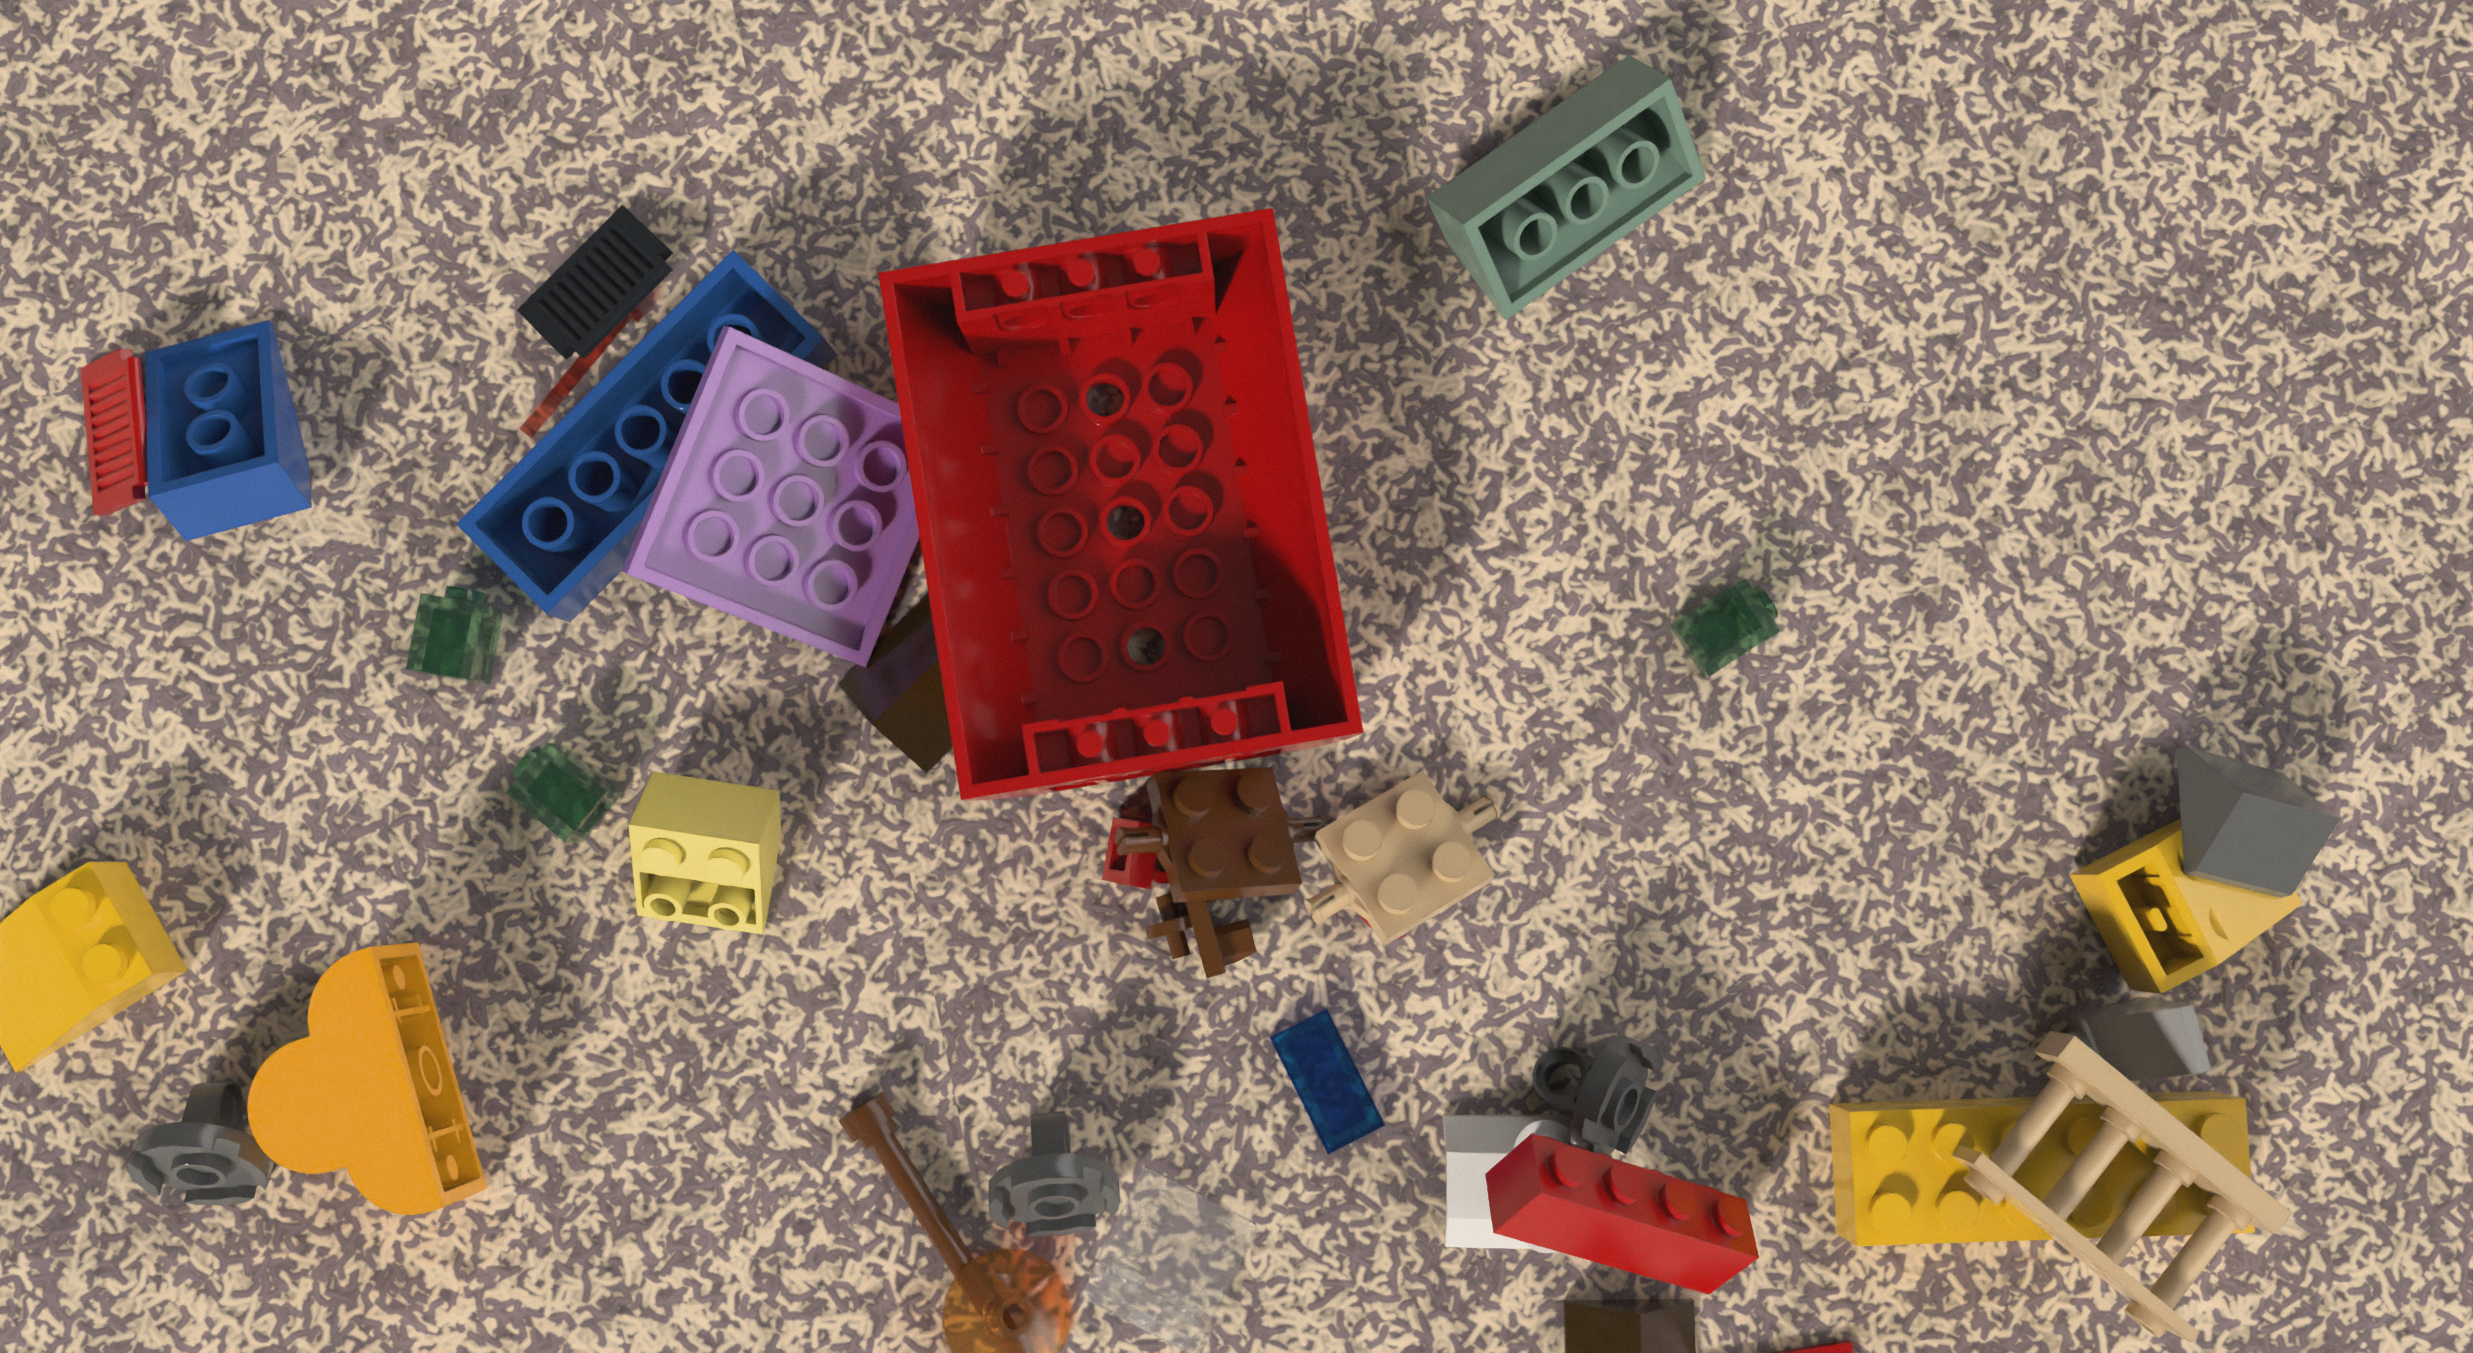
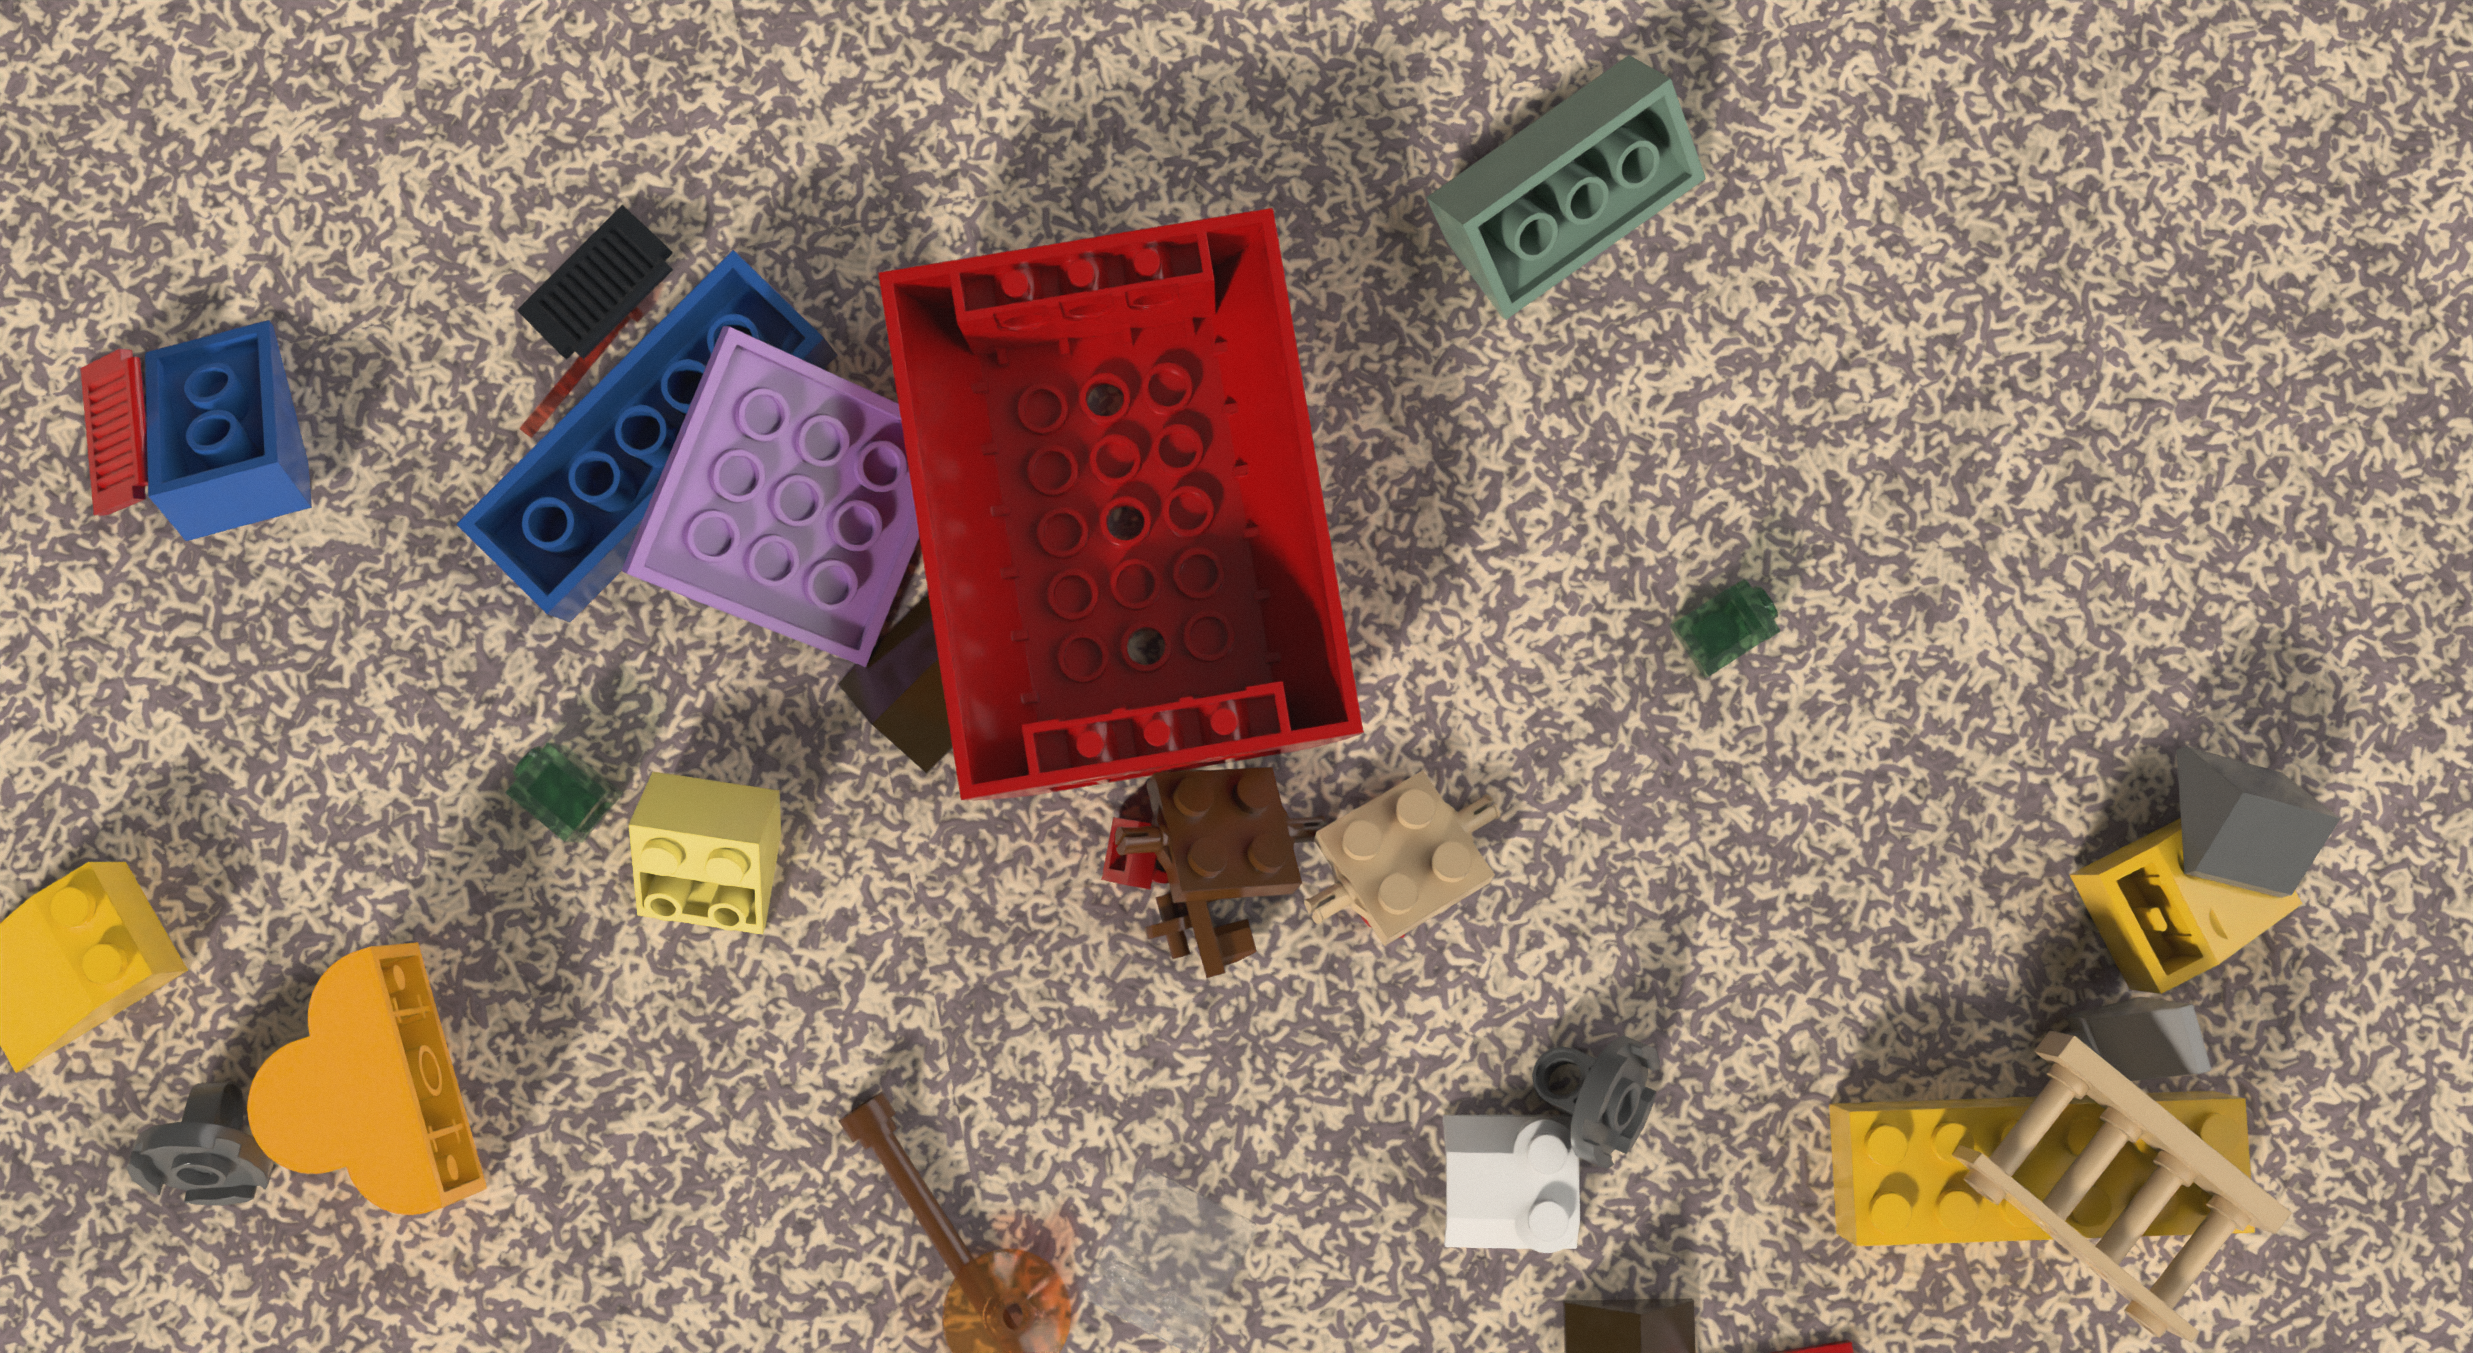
clear green brick [405,586,504,685] -> none
dark grey tile [988,1111,1120,1237] -> none
clear blue tile [1269,1008,1385,1155] -> none
red brick [1485,1133,1759,1294] -> none

